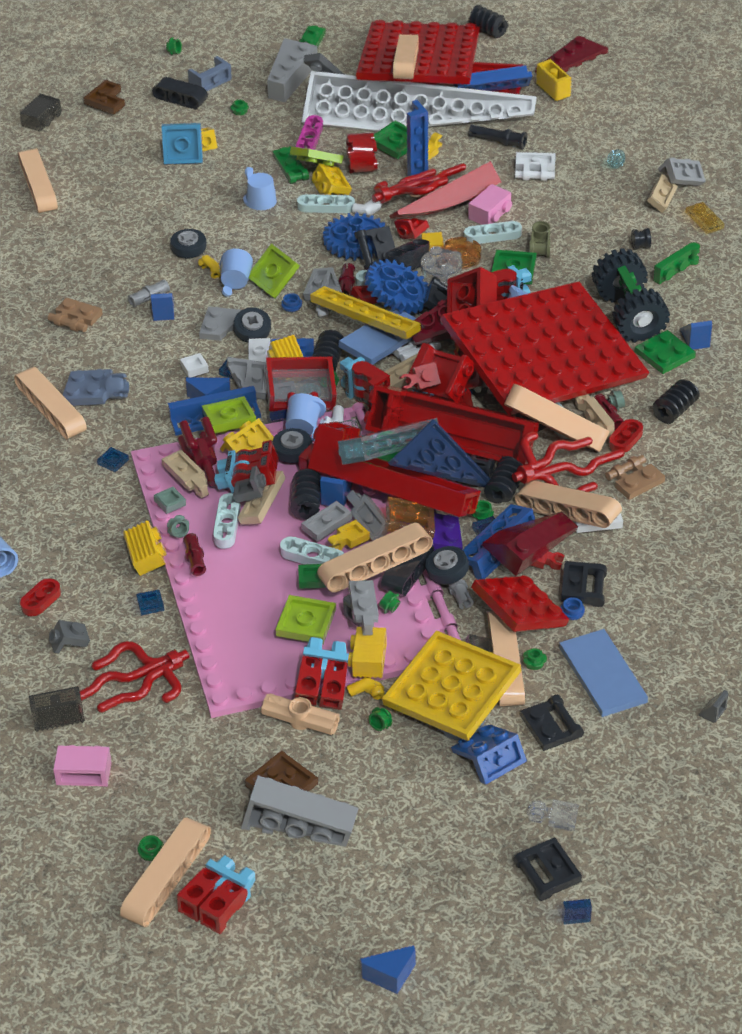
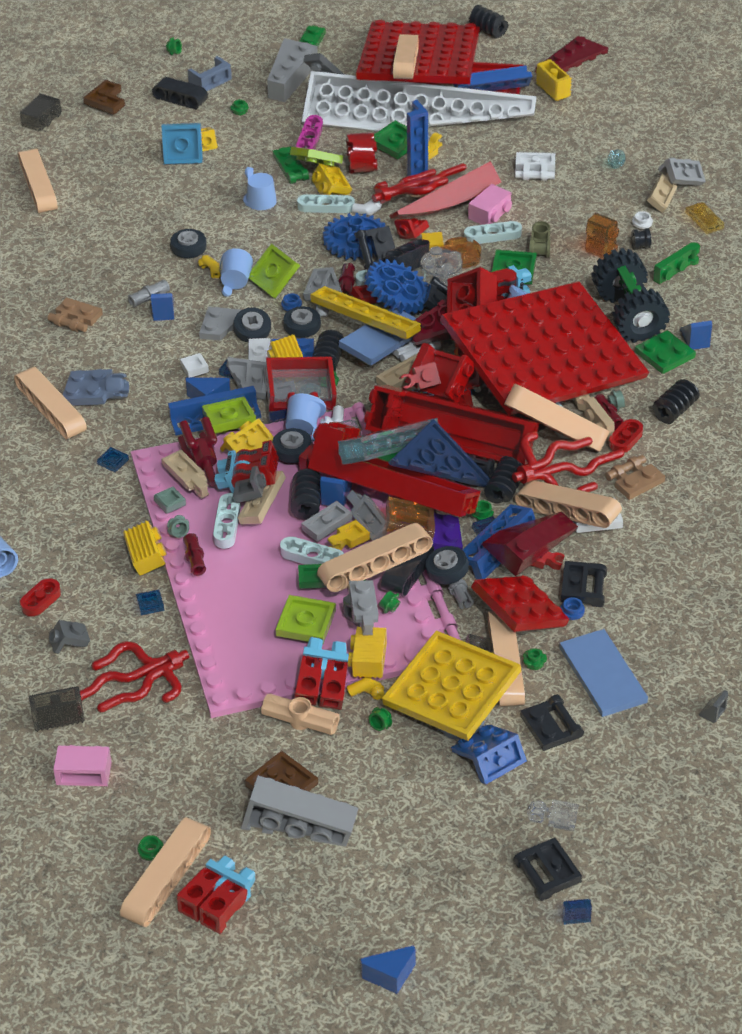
hips [340,356,390,411] -> none
black pin [468,124,528,150] -> none
none -> black wheel [283,306,321,338]
none -> clear orange brick [585,212,619,259]
none -> white plate [632,211,653,229]

